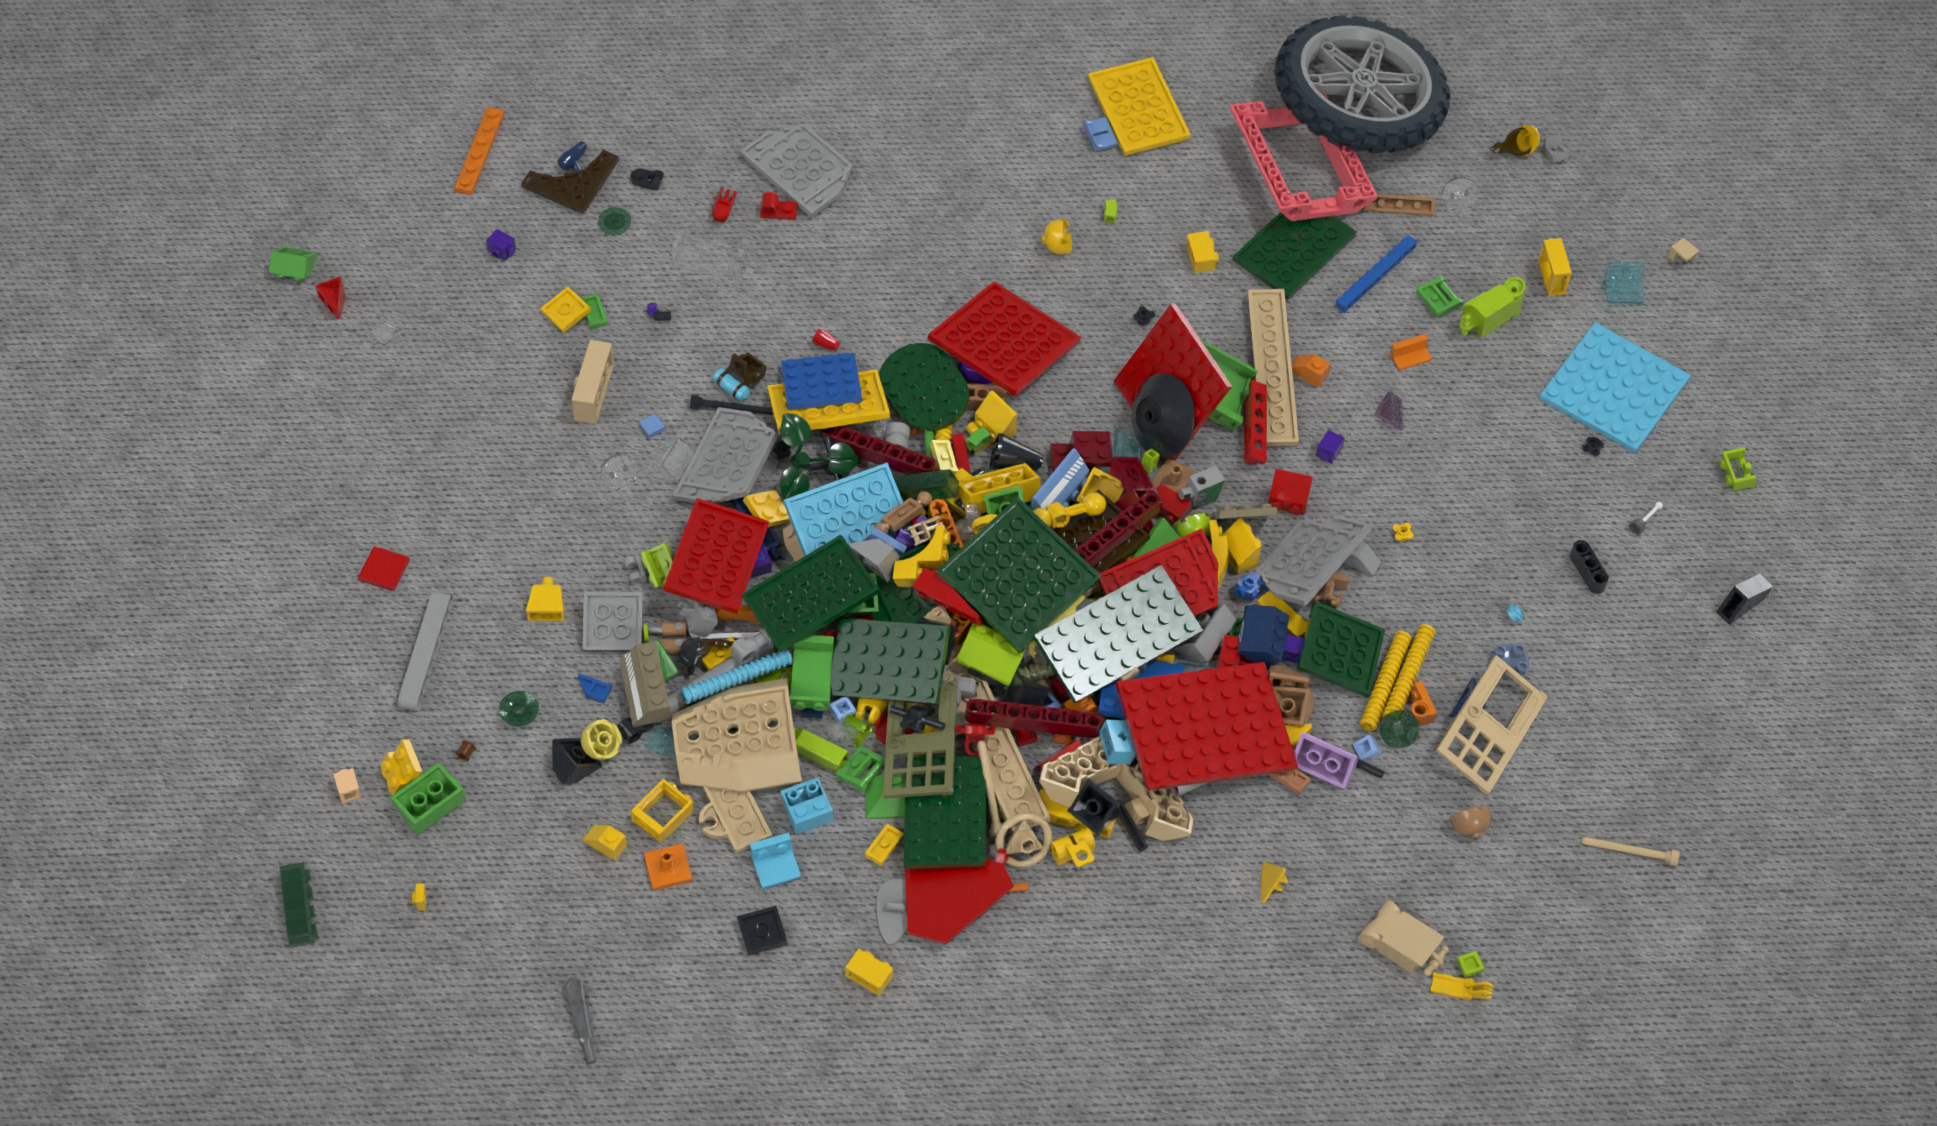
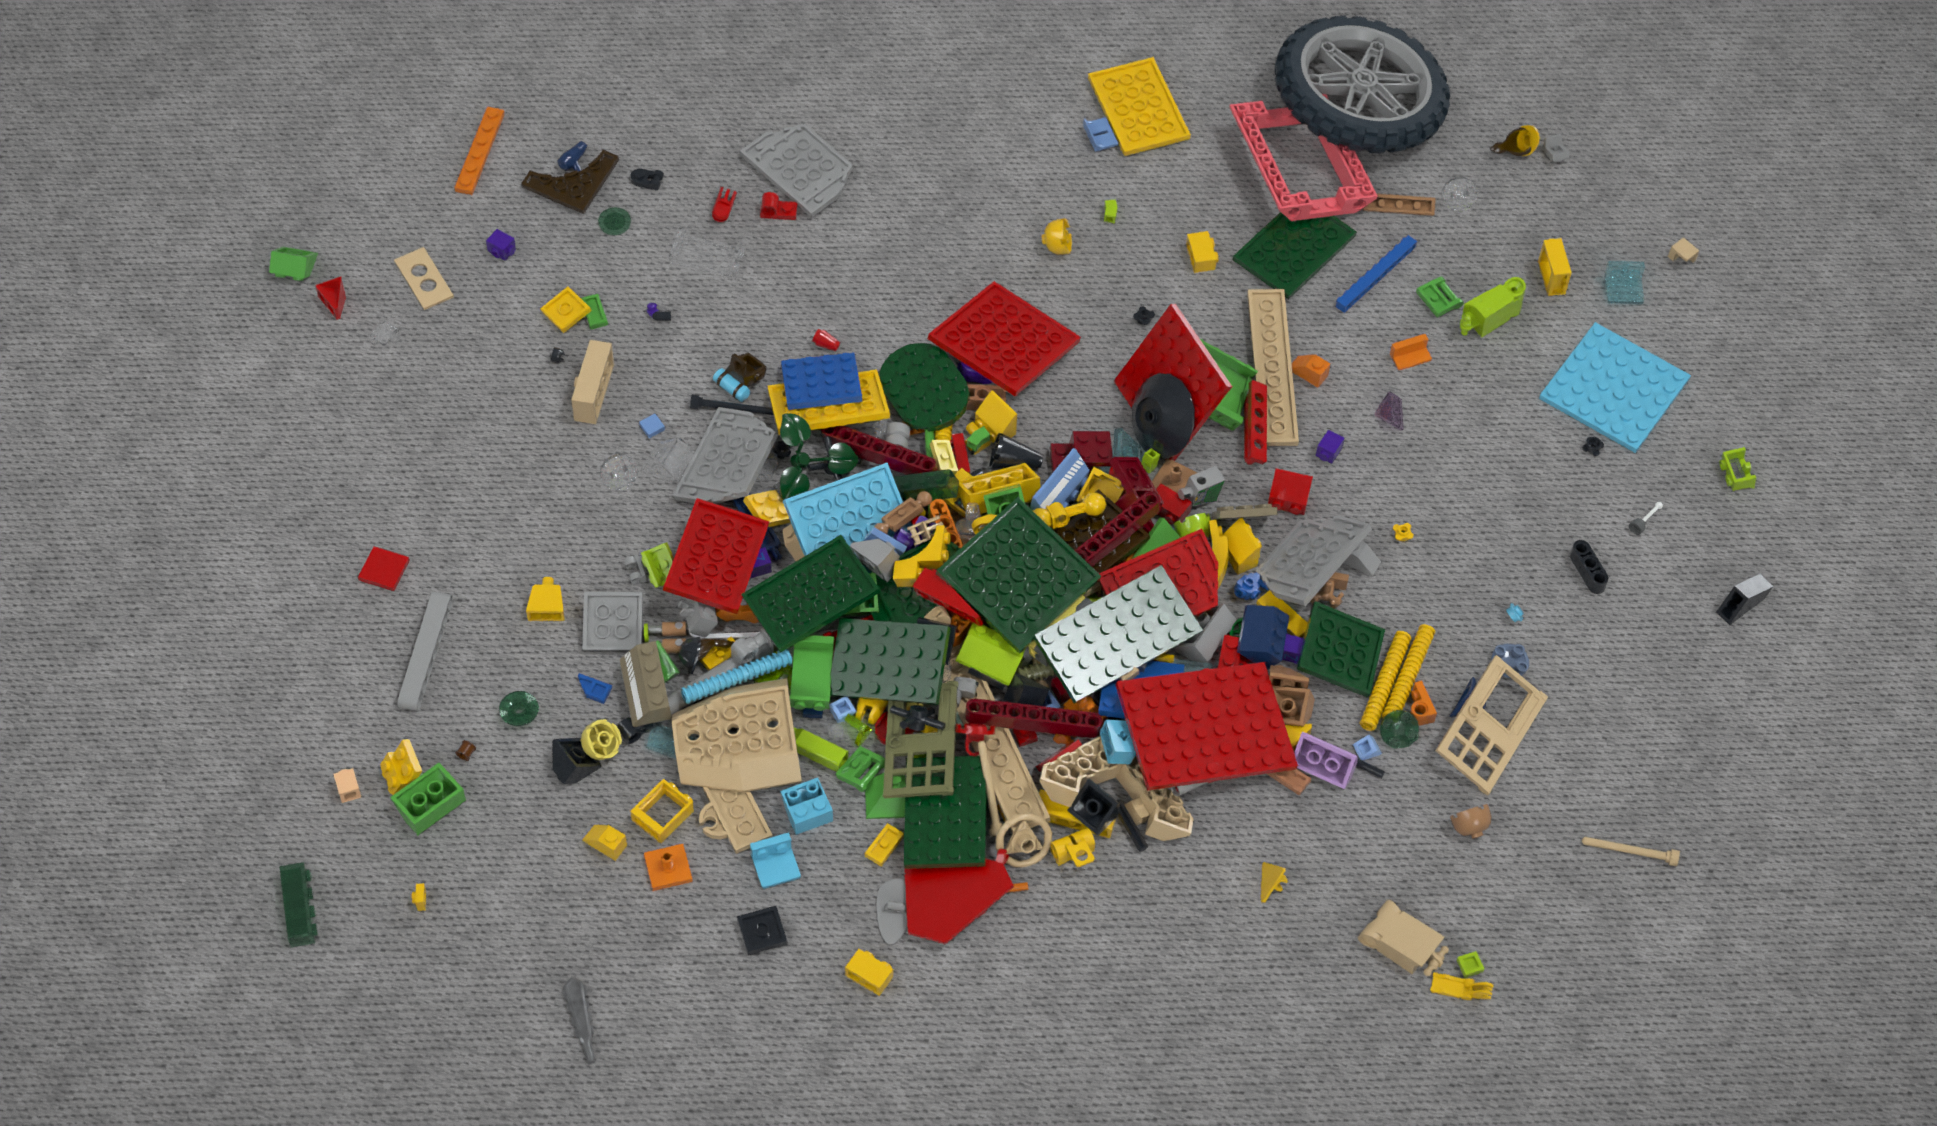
none -> tan piece [394,247,454,310]
none -> black hinge [550,347,565,363]

